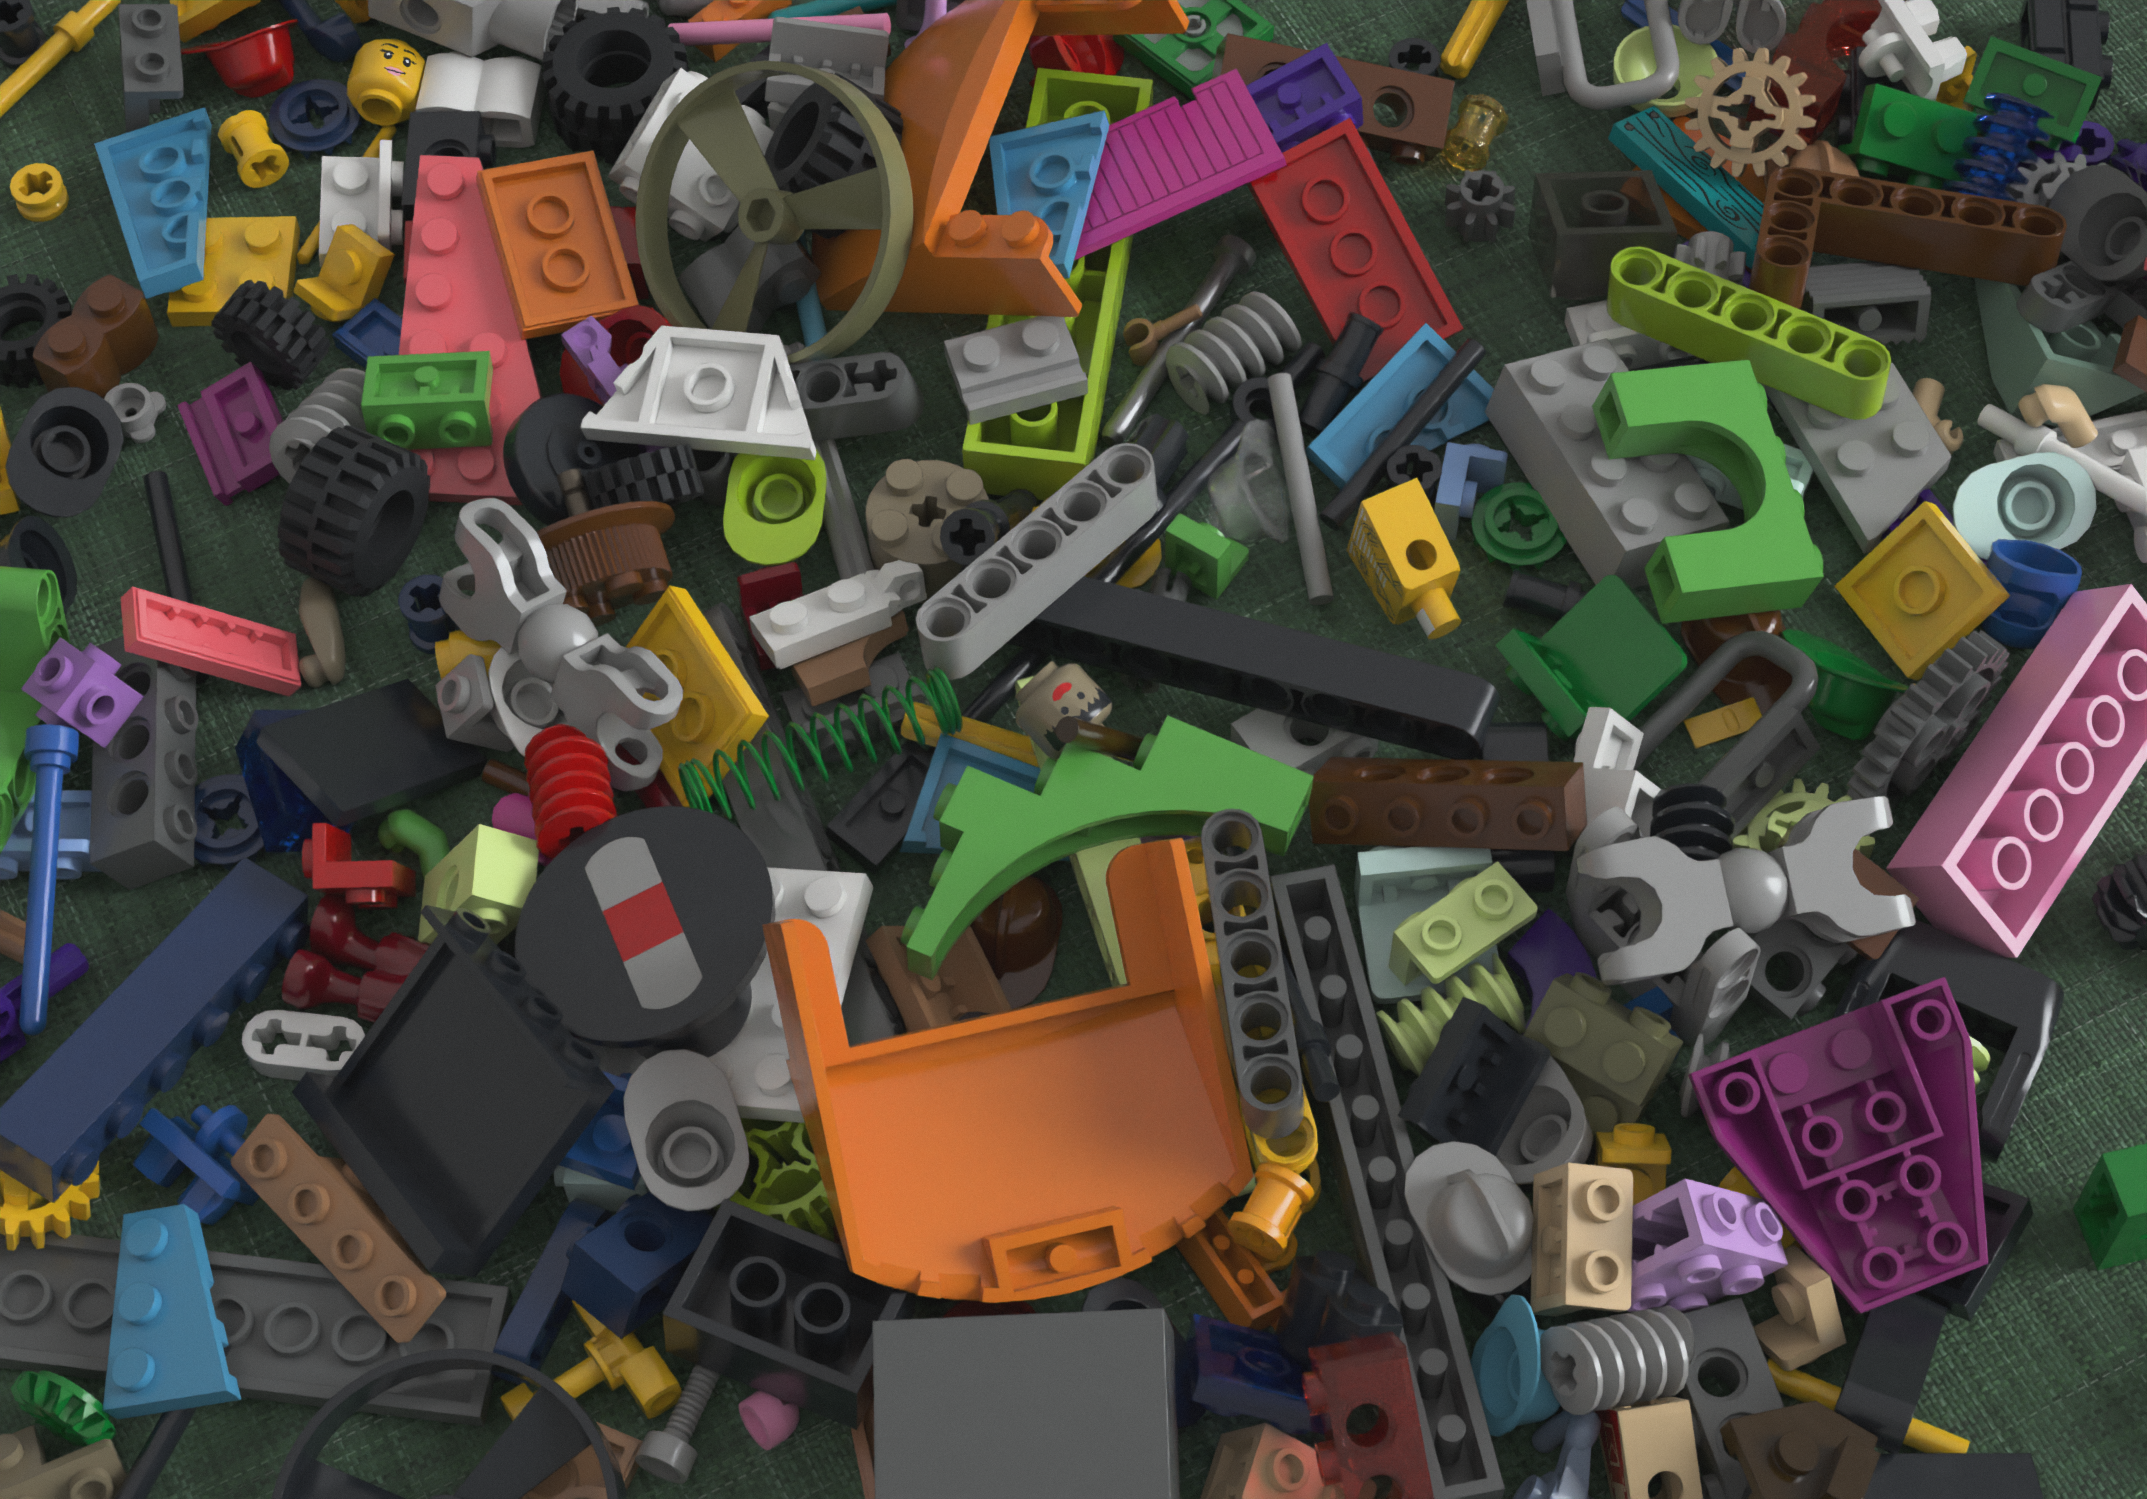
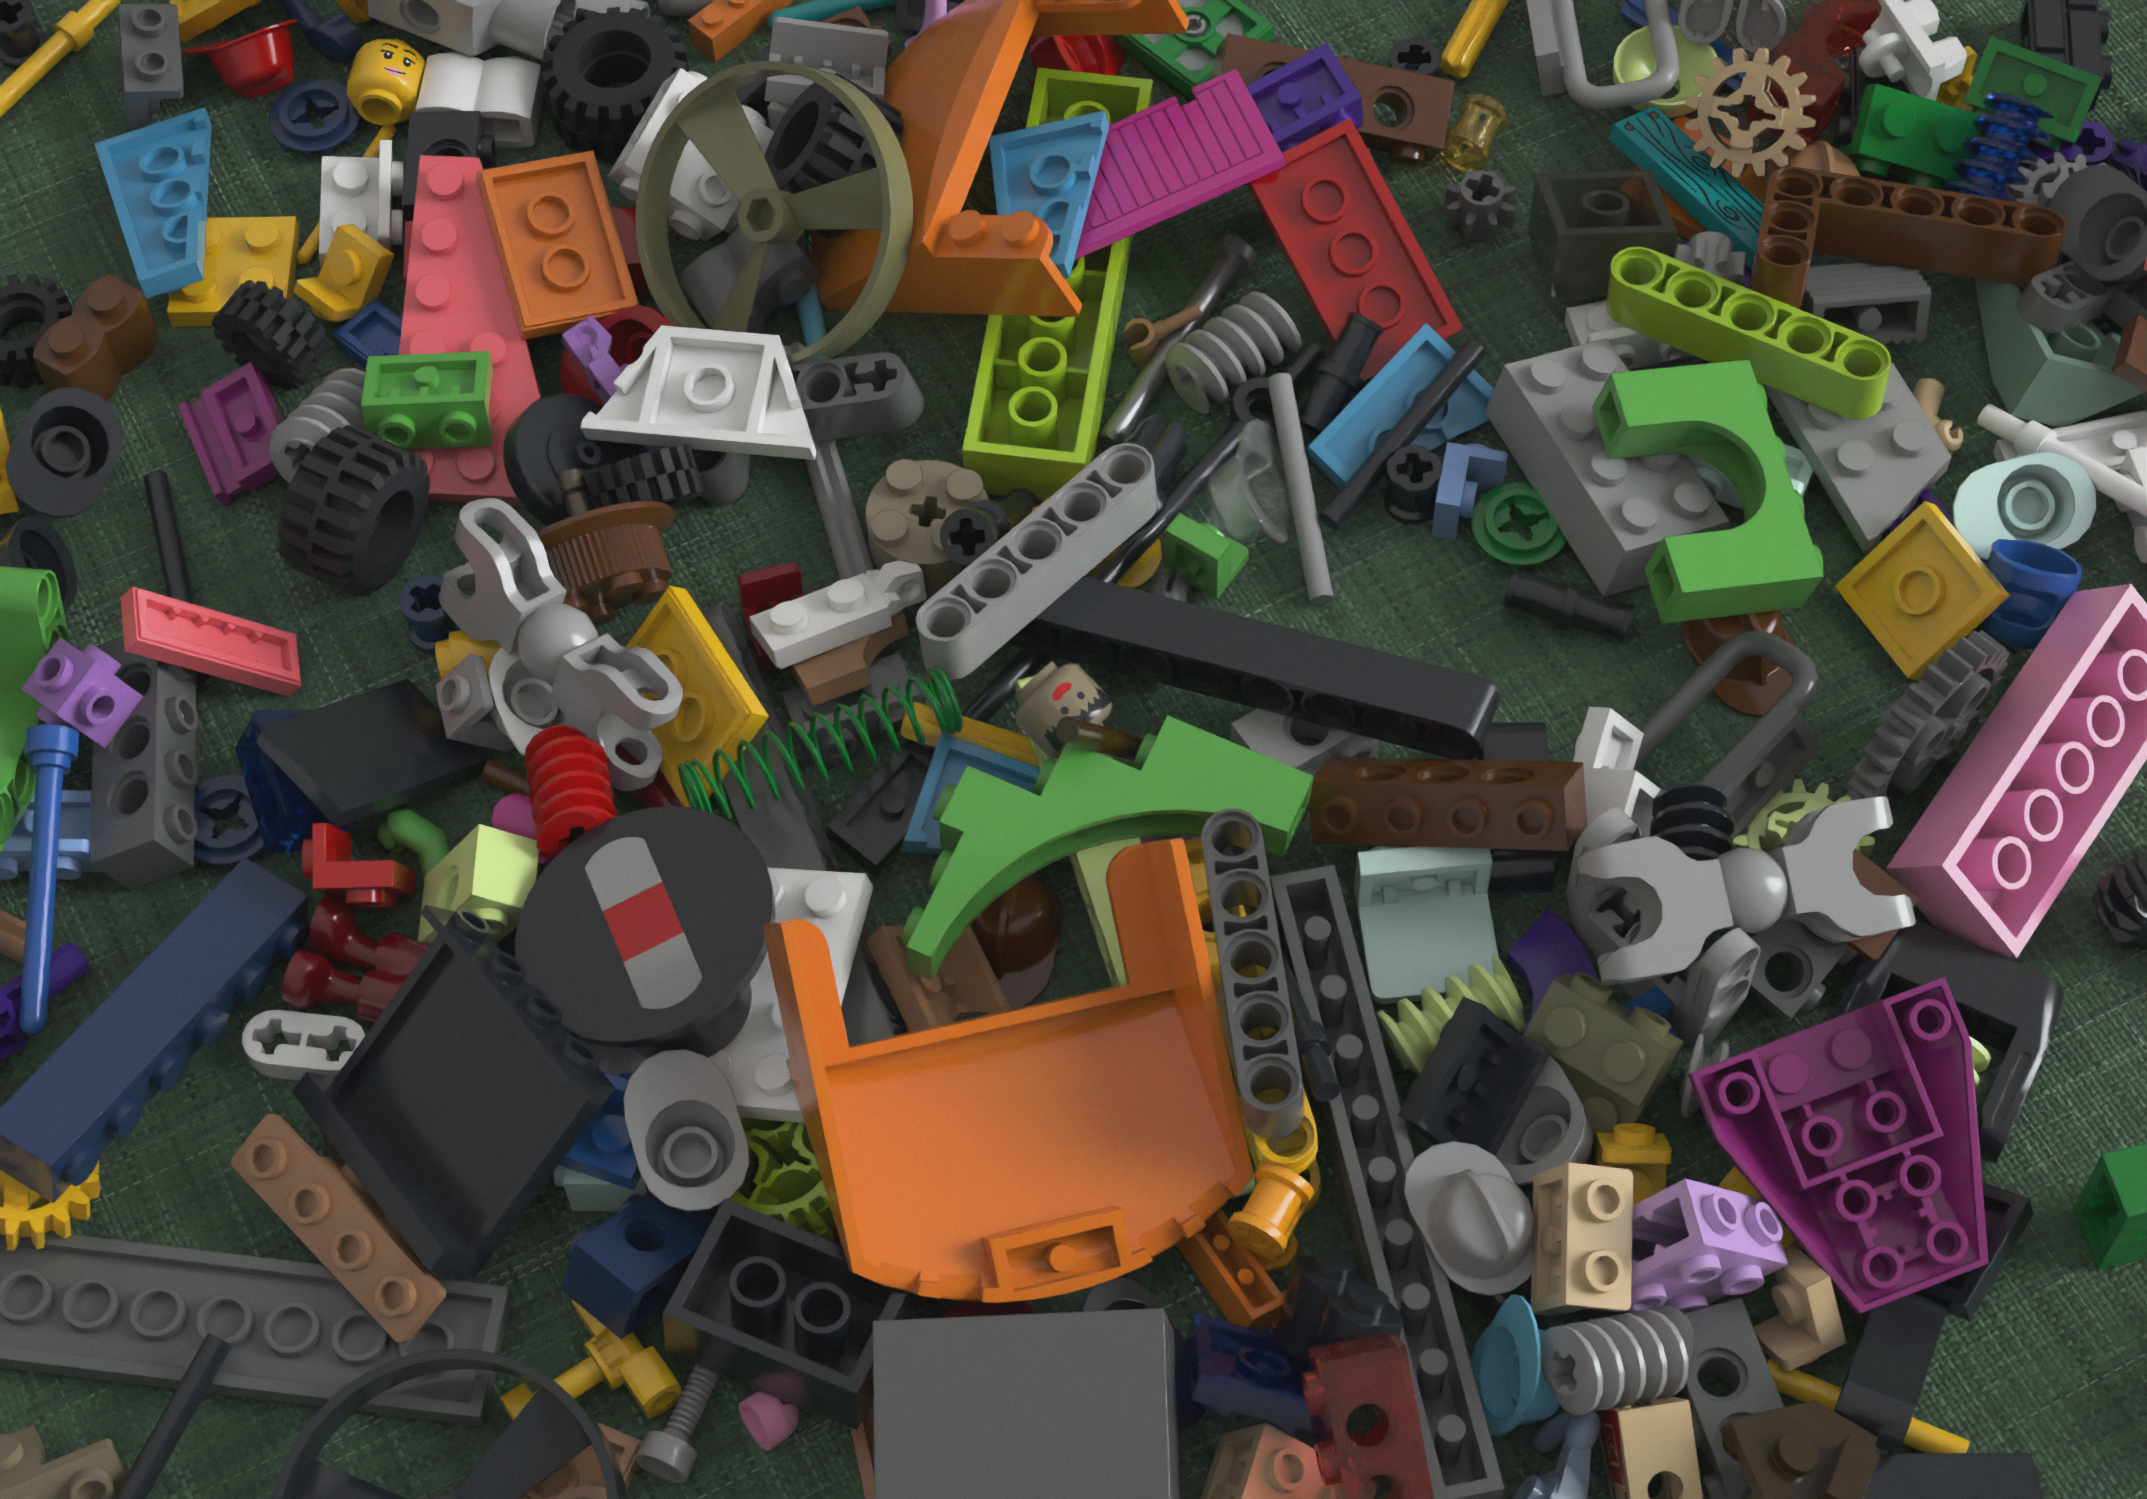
yellow bush [10,163,69,222] -> none
green gear [11,1370,116,1447] -> none
dark azure wing [103,1204,241,1419] -> none
light grey plate [104,383,166,443] -> none
blue hips [133,1105,260,1226] -> none
yellow bush [218,110,289,188] -> none
dark tan arm [299,577,346,688] -> none
dark blue beam [491,1198,611,1387] -> none
bright pink bar [668,13,891,46] -> none
lime piece [723,449,827,566] -> none
light grey plate [944,316,1088,425] -> none
yellow torso [1347,478,1461,640] -> none
yellowish green bracket [1388,861,1538,986] -> none
green bracket [1495,575,1687,742] -> none
yellow piece [1683,697,1762,749] -> none
green piece [1781,629,1909,741] -> none
tan arm [2018,384,2098,448] -> none

